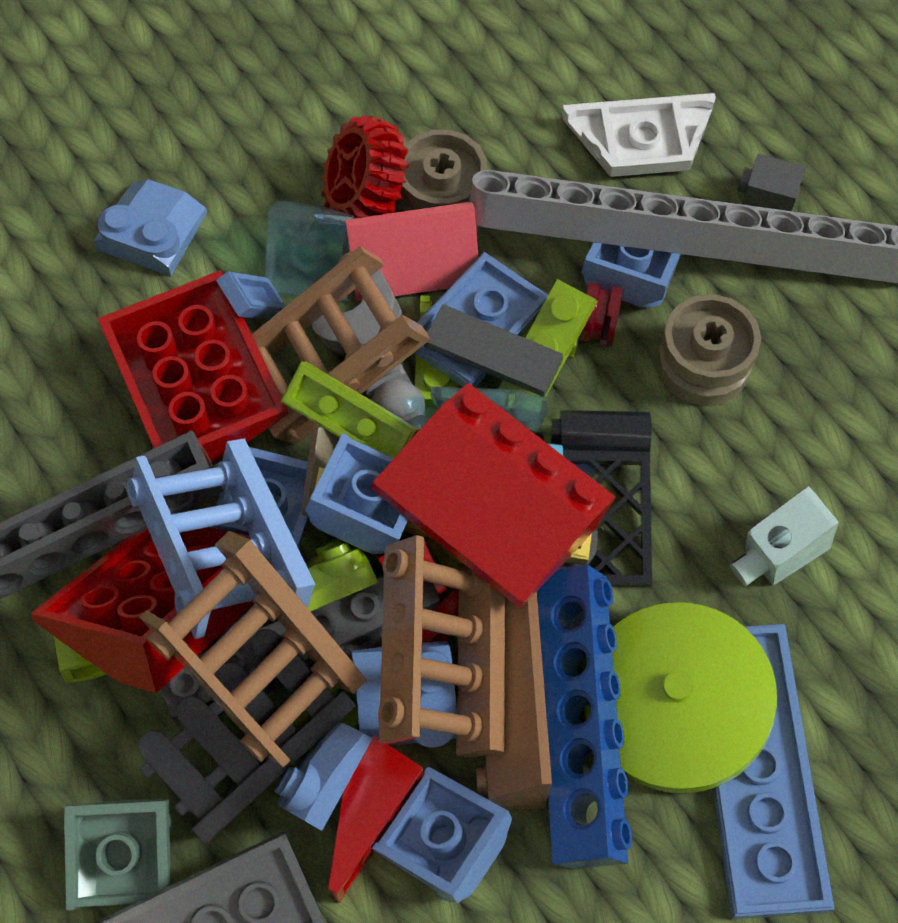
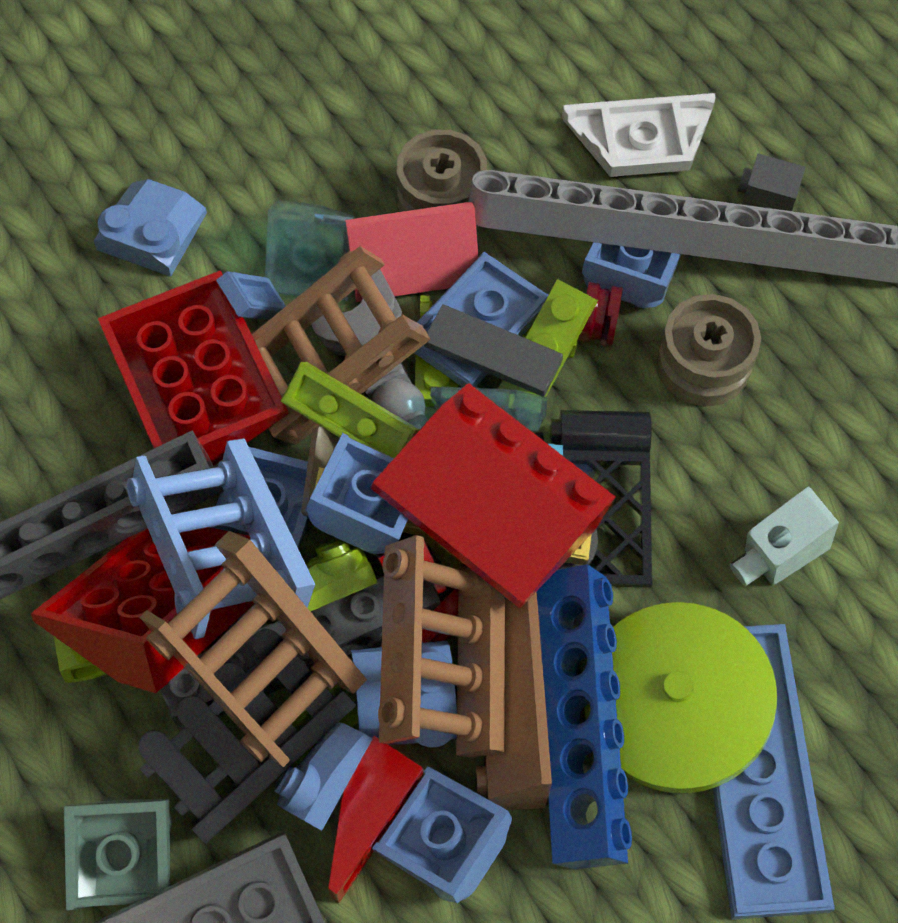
red gear [321,115,409,227] -> none

